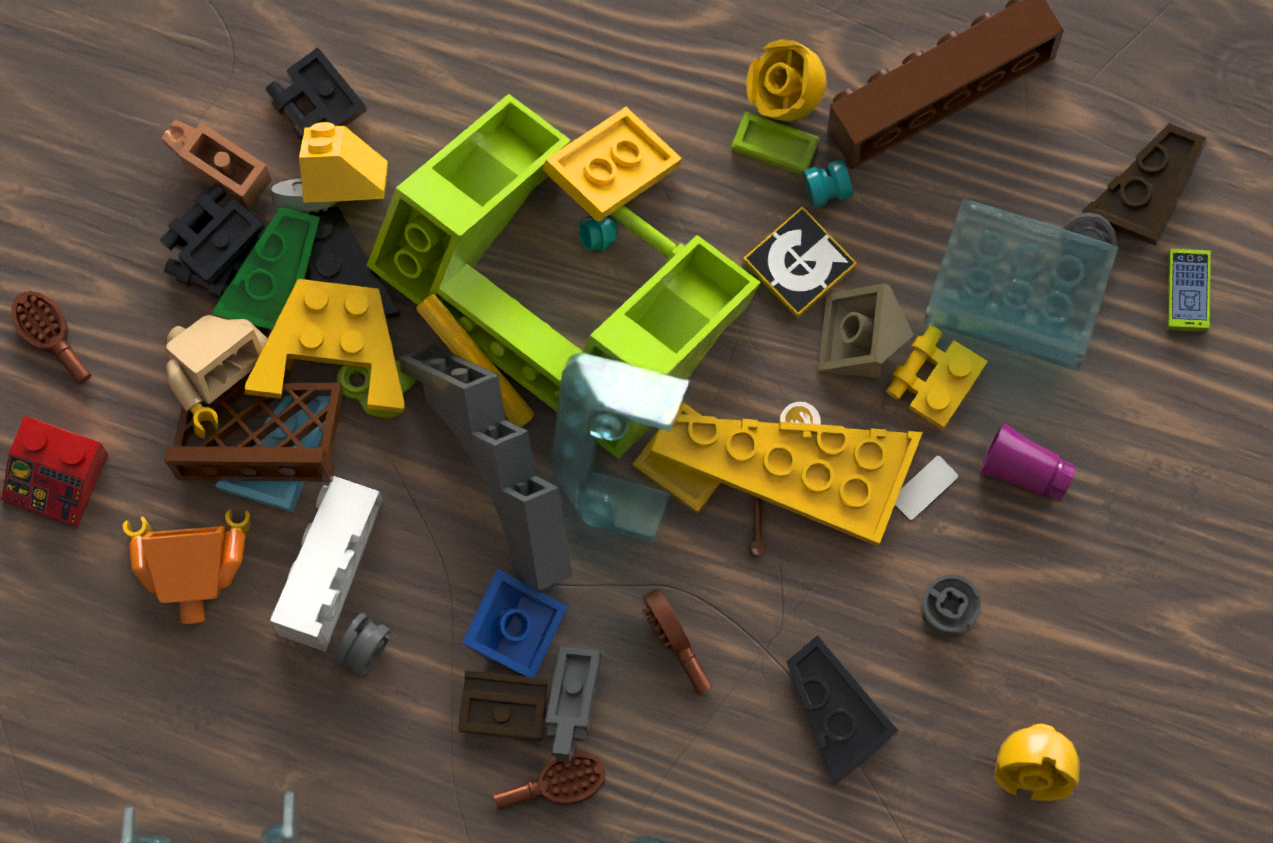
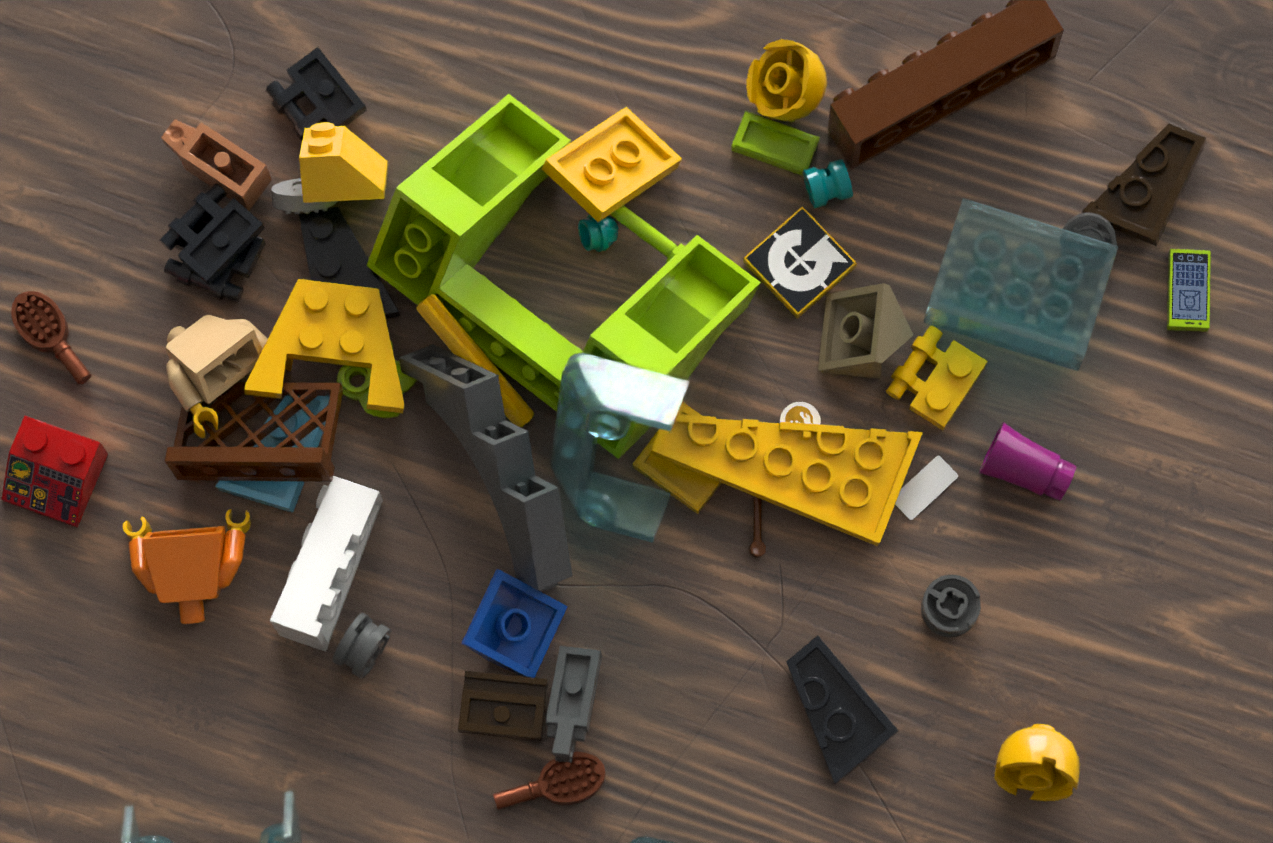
green wing [210,207,320,330] -> none
copper piece [642,588,713,695] -> none

